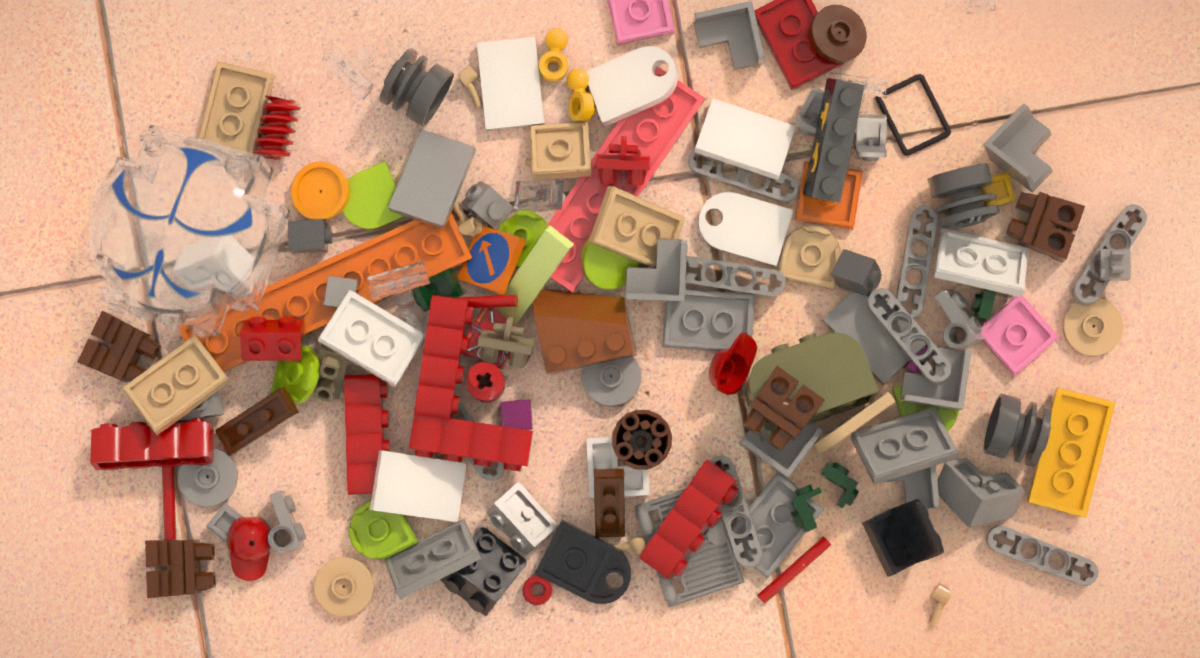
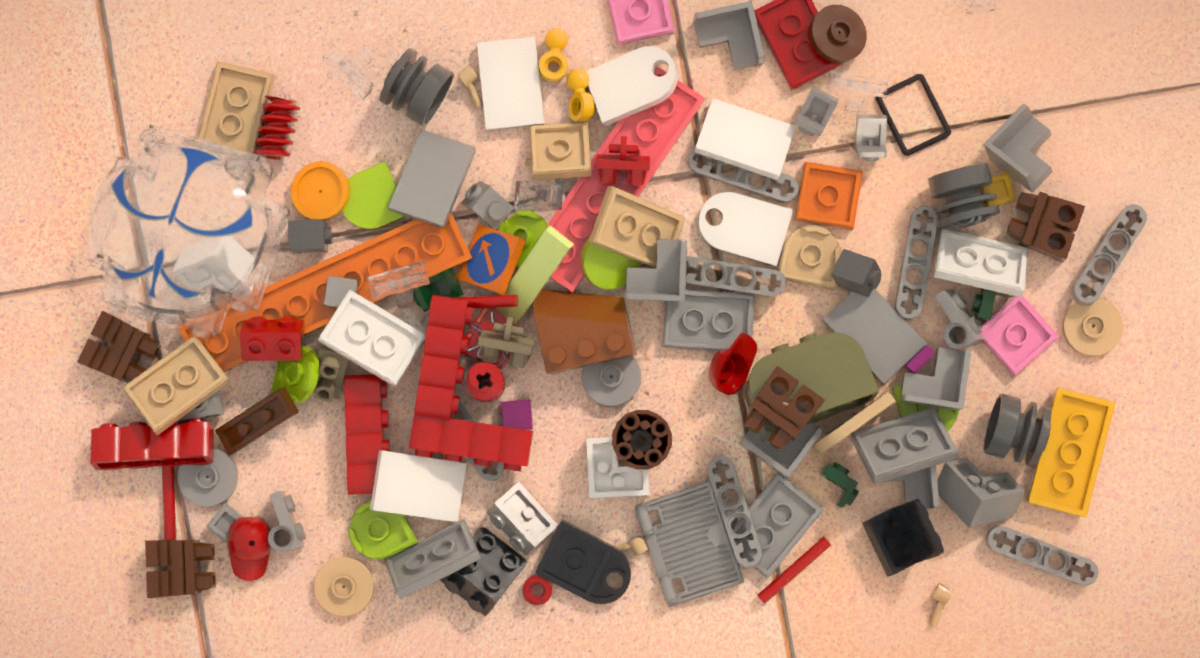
tan hand [453,201,482,237] -> none
reddish brown tile [593,469,625,538] -> none
red brick [639,460,739,579] -> none
dark green bracket [790,484,822,532] -> none
dark grey brick [803,78,865,203] -> none
light grey beam [868,288,952,385] -> none
light grey tile [1098,249,1131,281] -> none

